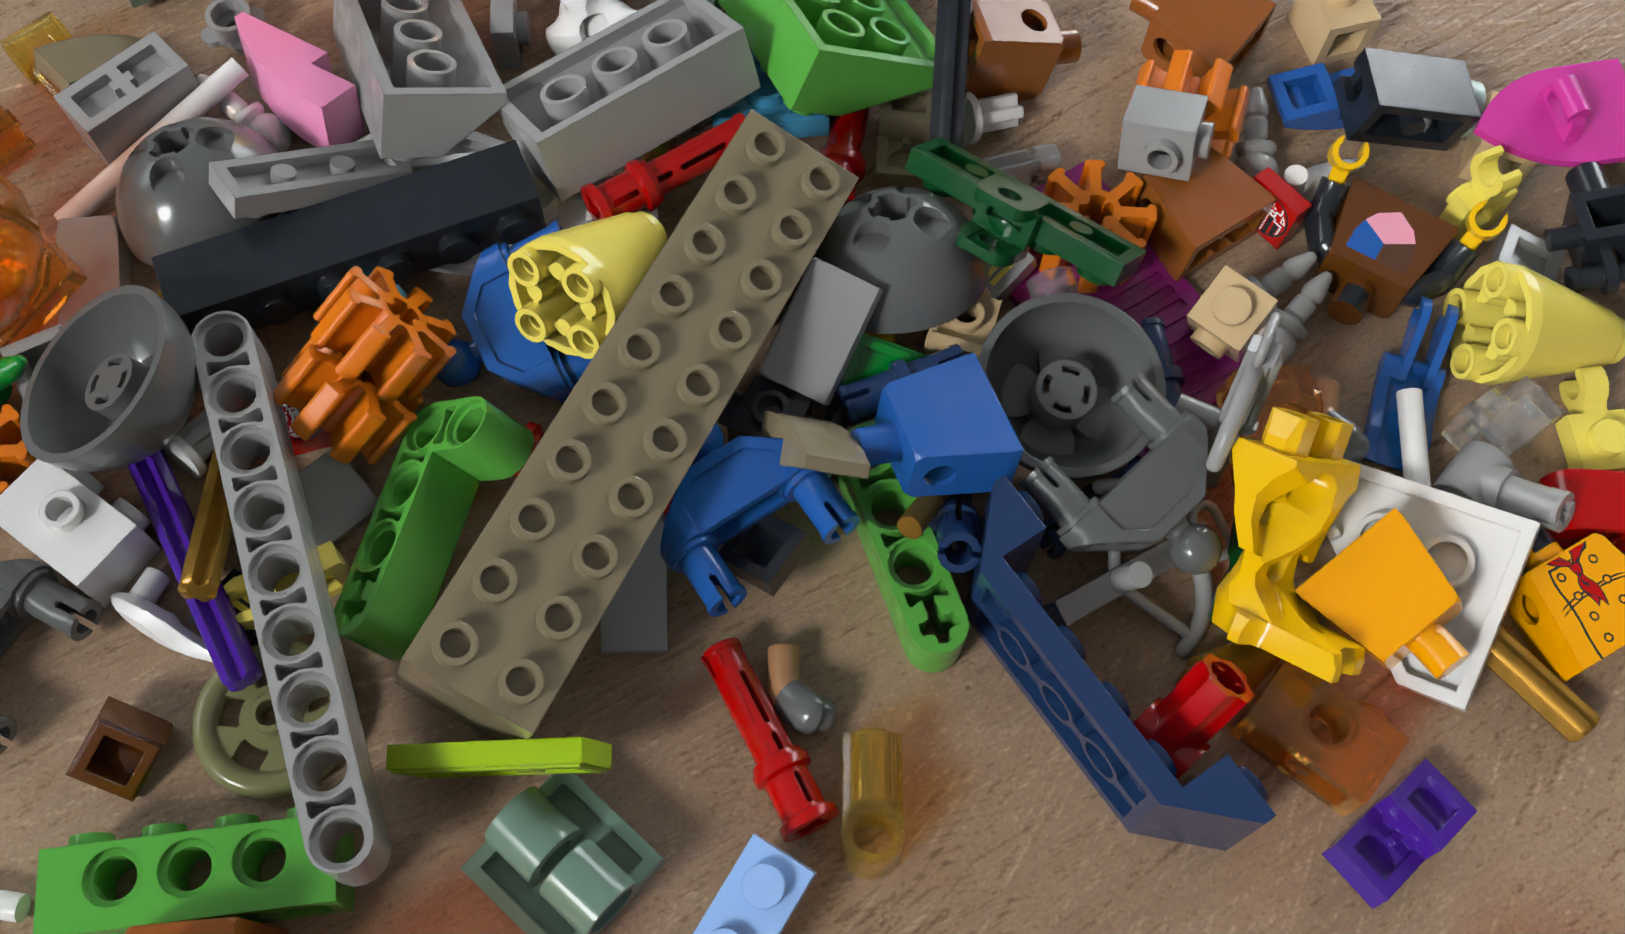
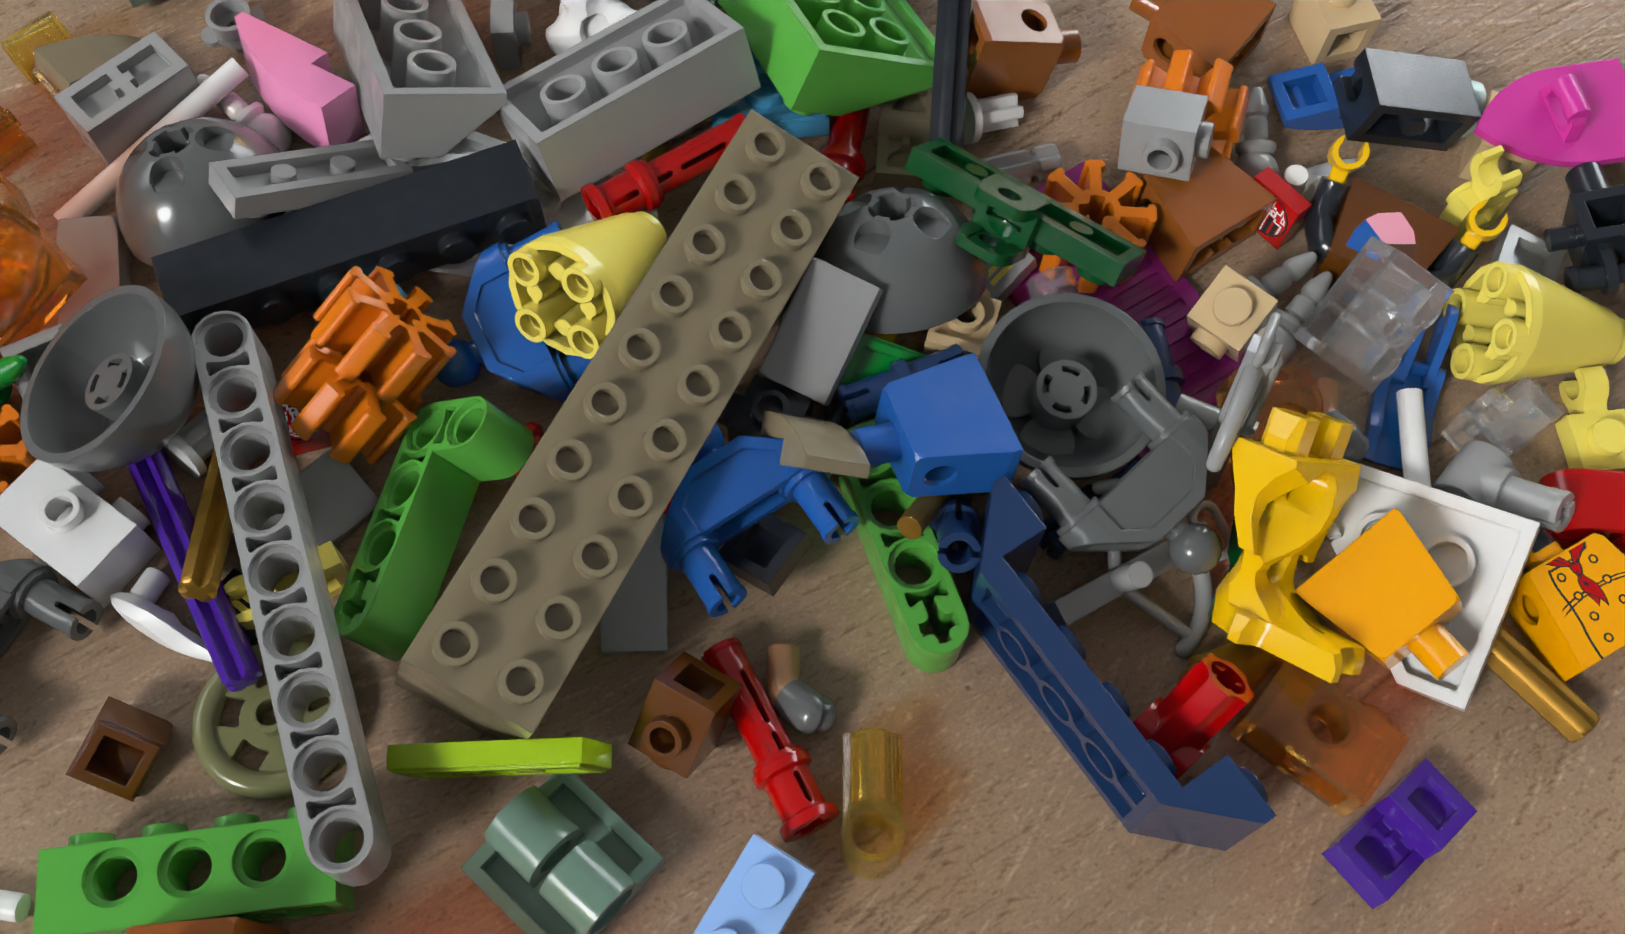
none -> reddish brown brick [628,651,743,779]
none -> clear brick [1293,236,1454,393]

